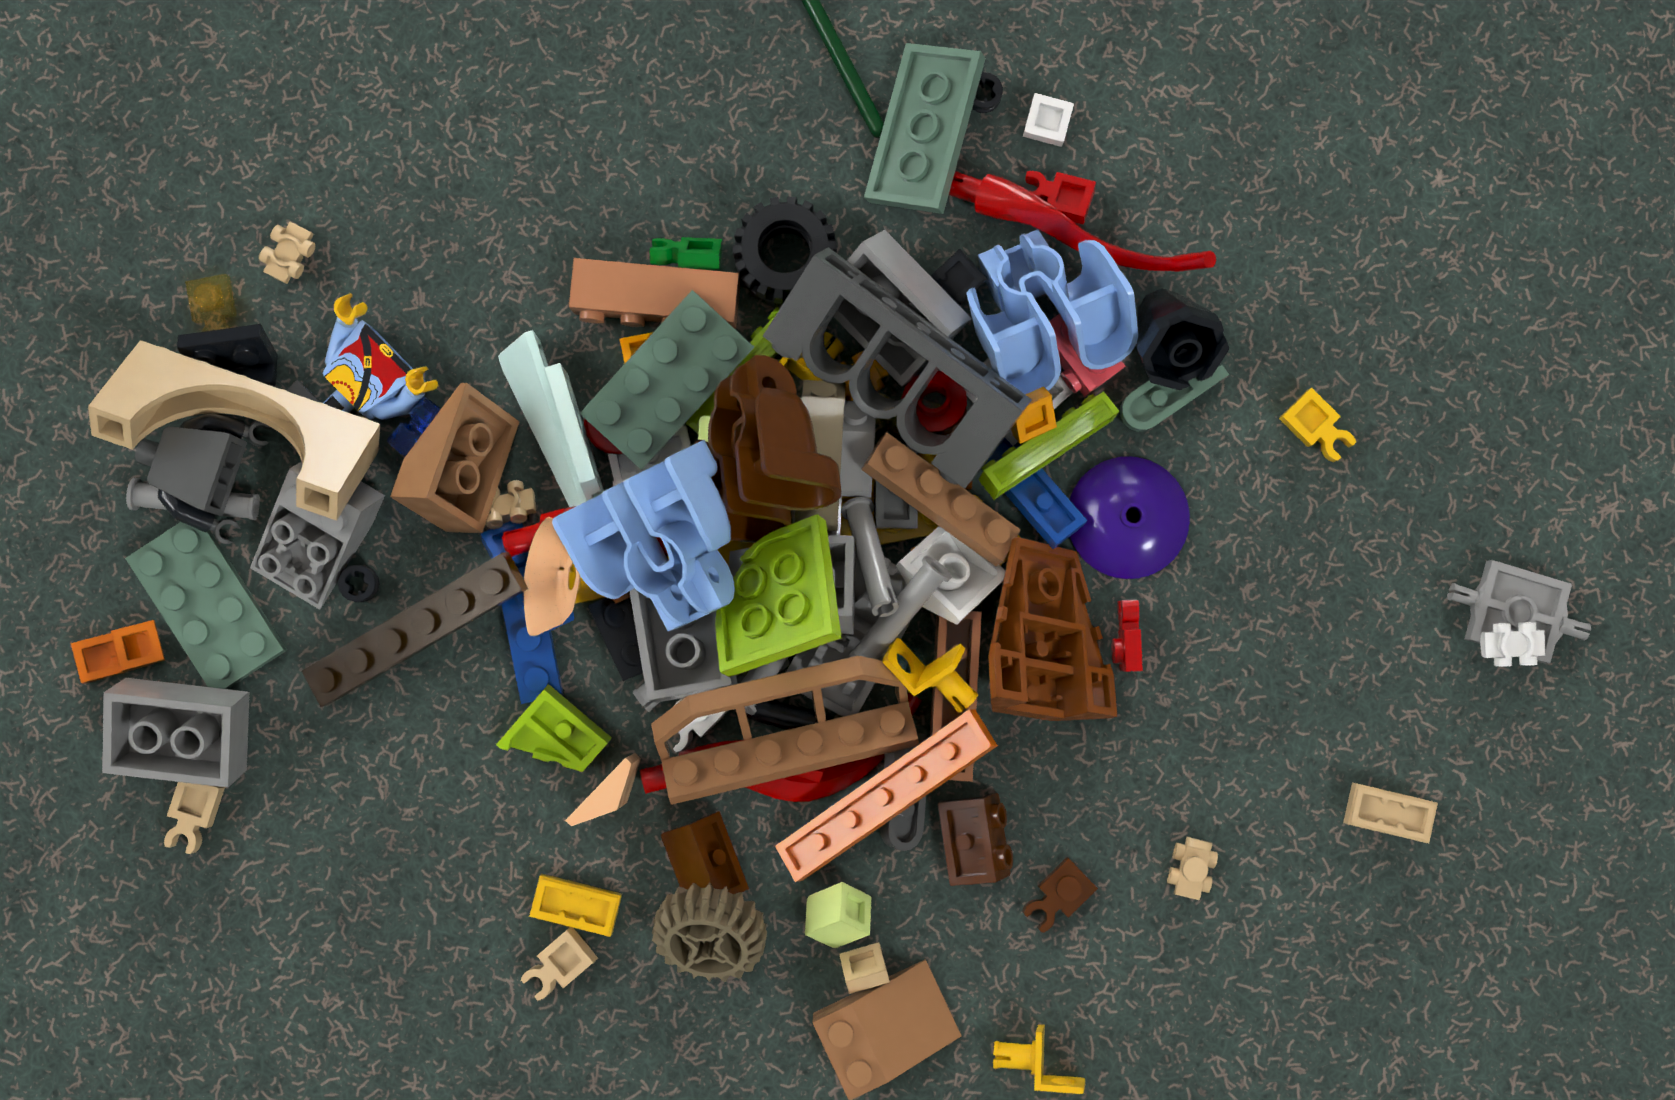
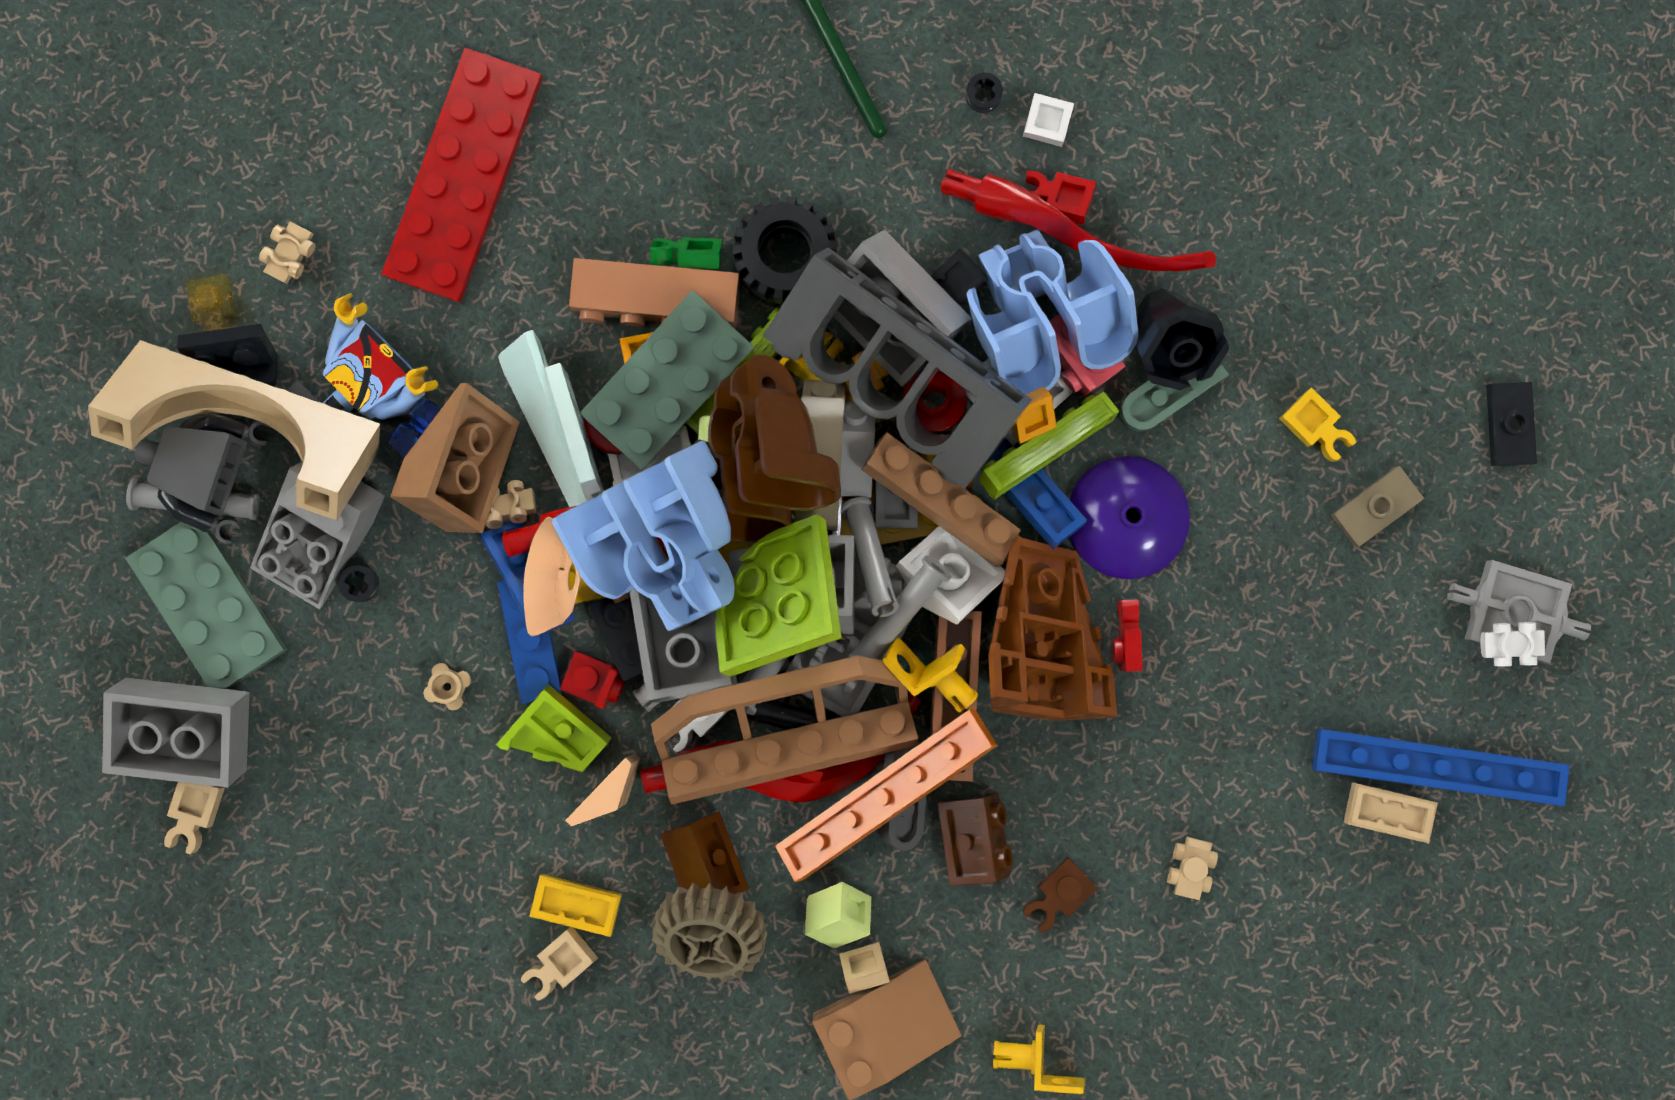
orange slope [70,620,165,684] -> none
dark brown plate [302,552,528,707] -> none
sand green plate [864,43,986,214] -> none
none -> red plate [381,48,543,304]
none -> tan plate [423,663,471,710]
none -> red bracket [560,651,625,709]
none -> blue plate [1312,729,1570,806]
none -> dark tan plate [1331,466,1425,548]
none -> black plate [1486,382,1537,466]

